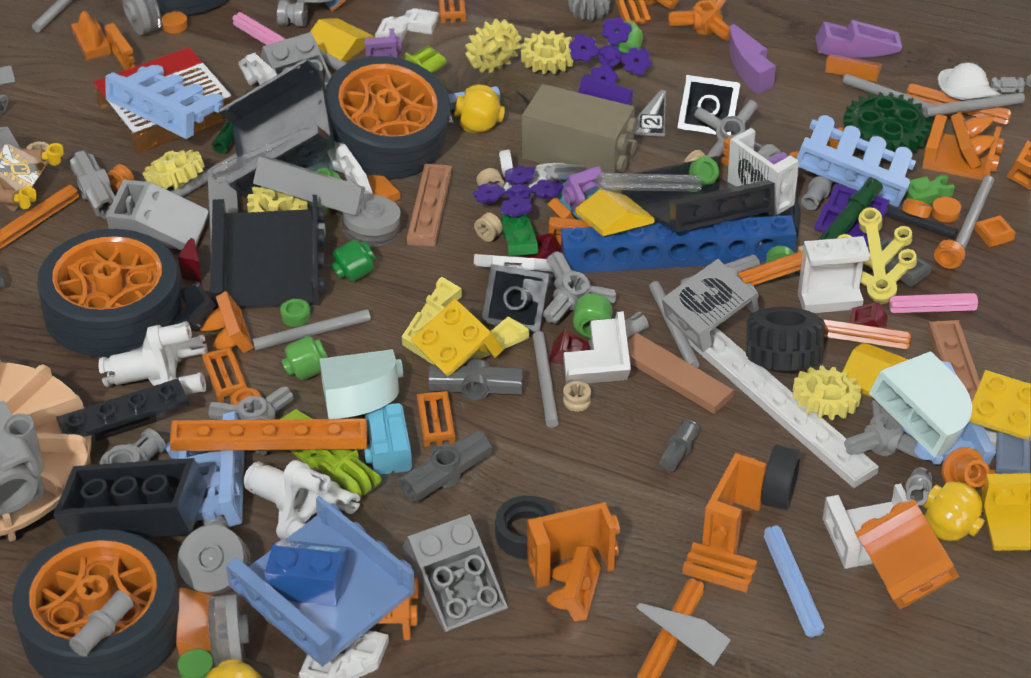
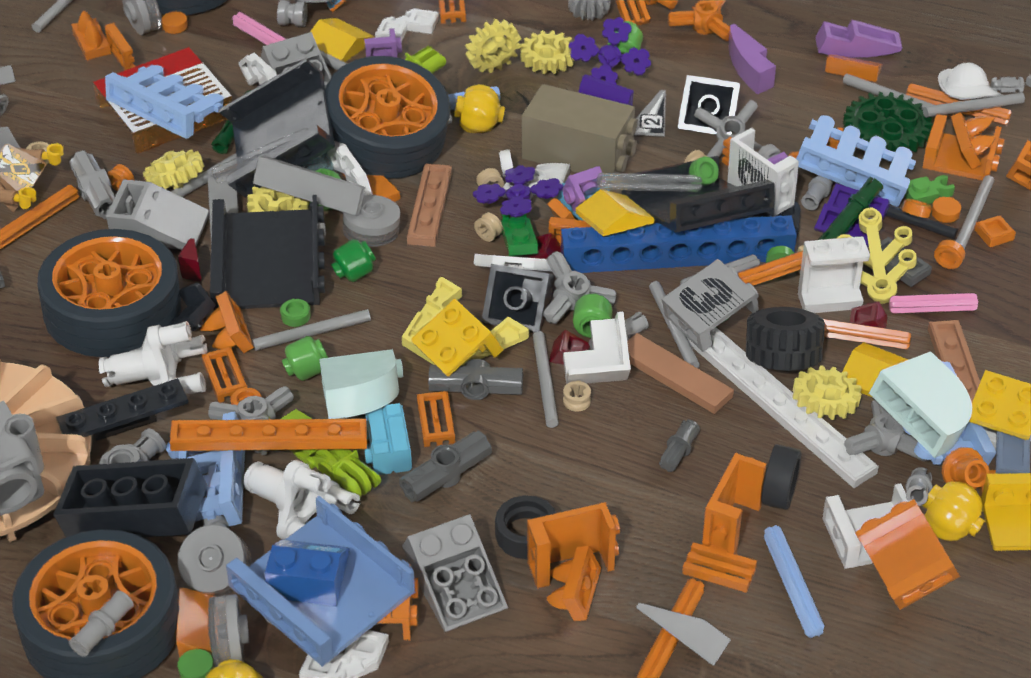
light grey axle [544,164,586,181] -> none

